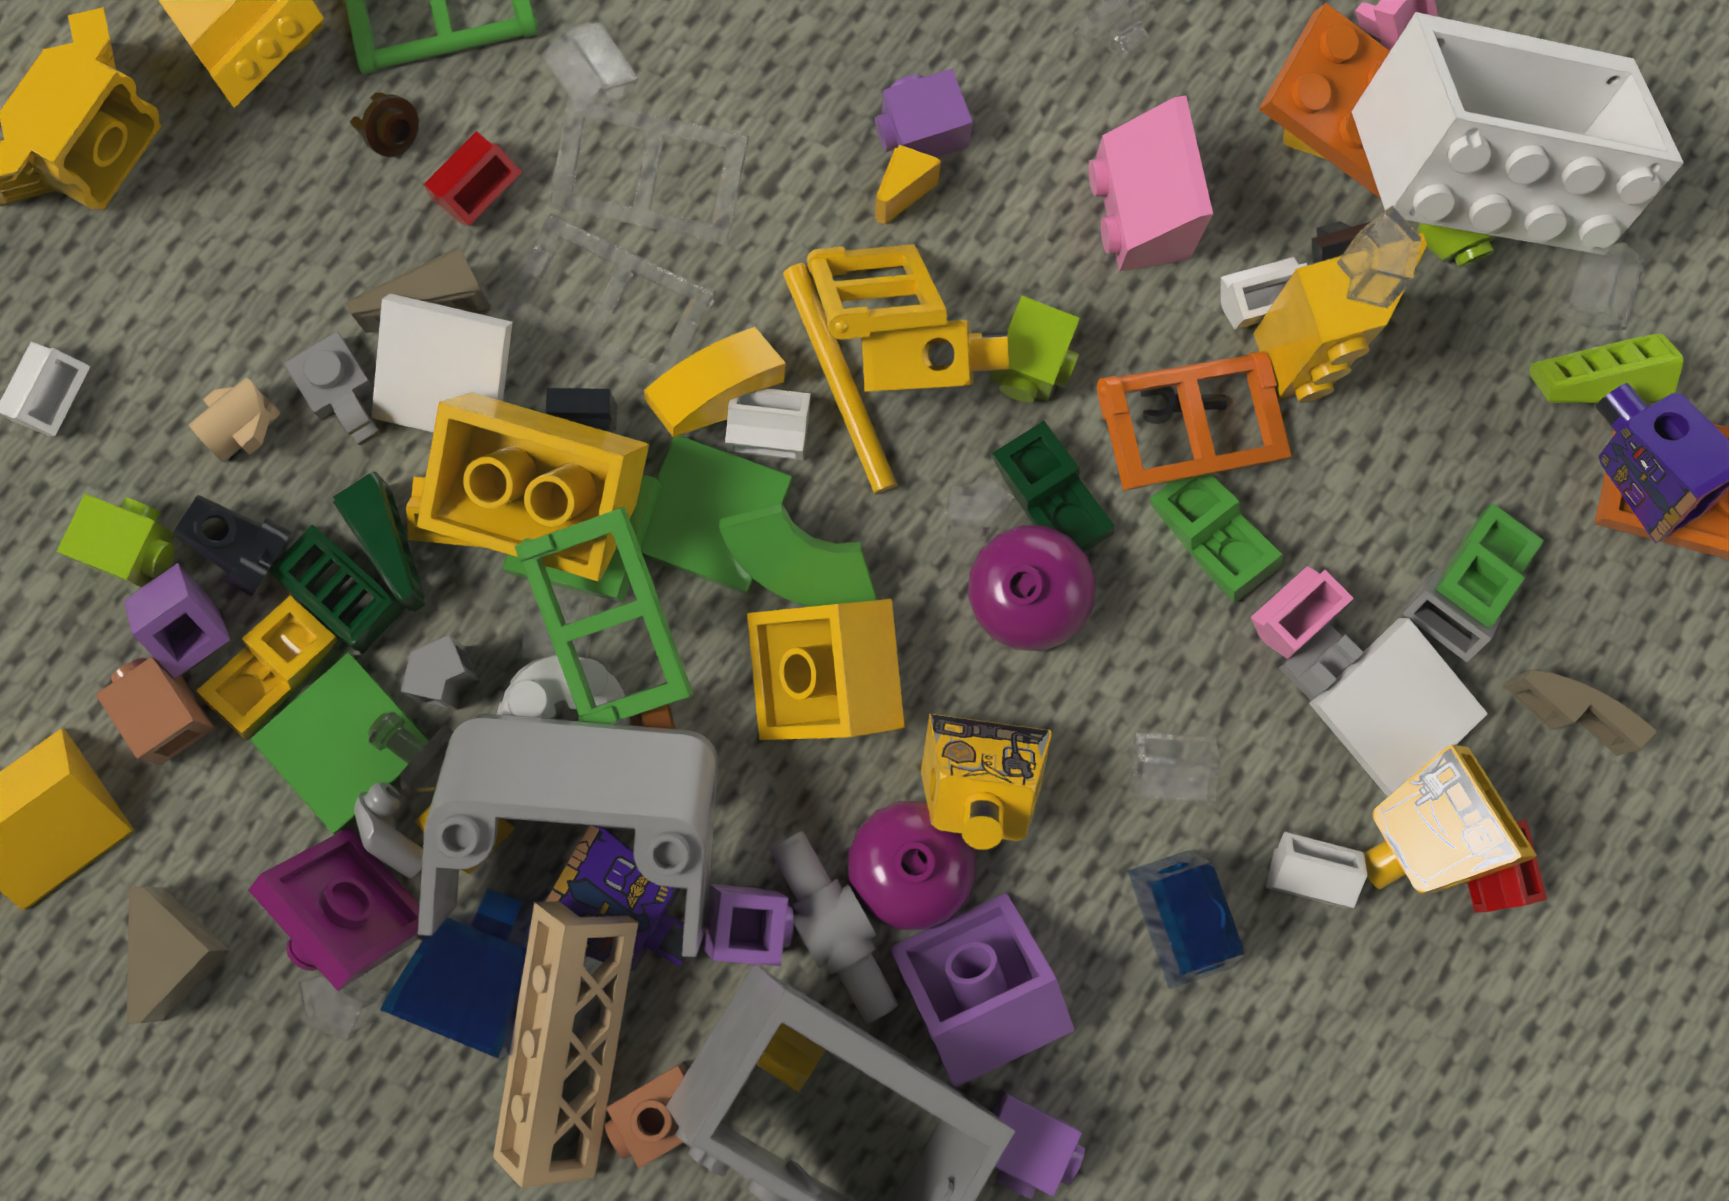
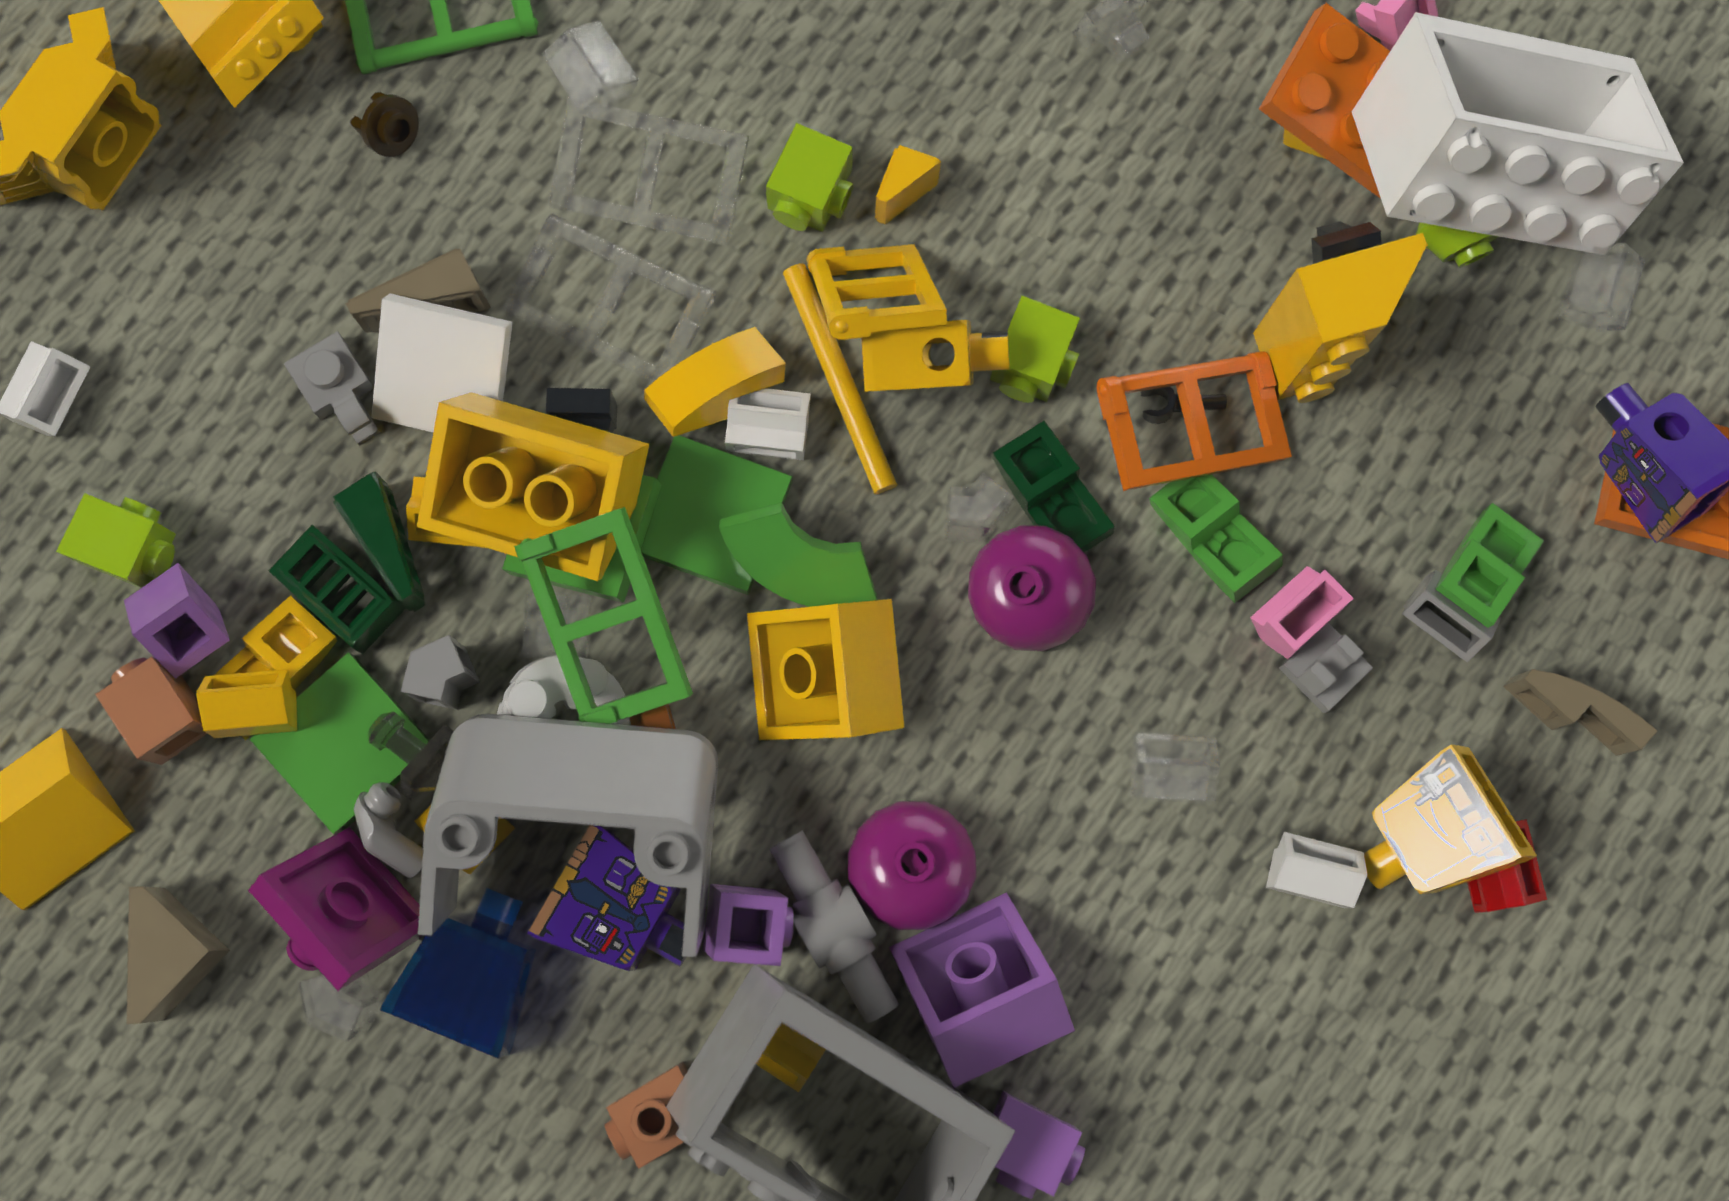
black plate [172,495,292,597] -> none
tan piece [189,378,280,462] -> none
red piece [423,131,522,226] -> none
tan fence [493,901,638,1188] -> none
medium lavender brick [875,68,973,157] -> none
yellow torso [921,714,1052,850] -> none
bright pink slope [1088,95,1213,271] -> none
clear blue torso [1127,850,1244,989] -> none
white piece [1221,257,1307,329] -> none
white tile [1309,618,1488,797] -> none
clear piece [1336,206,1422,308] -> none
lime slope [1530,334,1683,403] -> none
none -> yellow piece [196,669,297,738]
none -> lime brick [766,123,854,232]

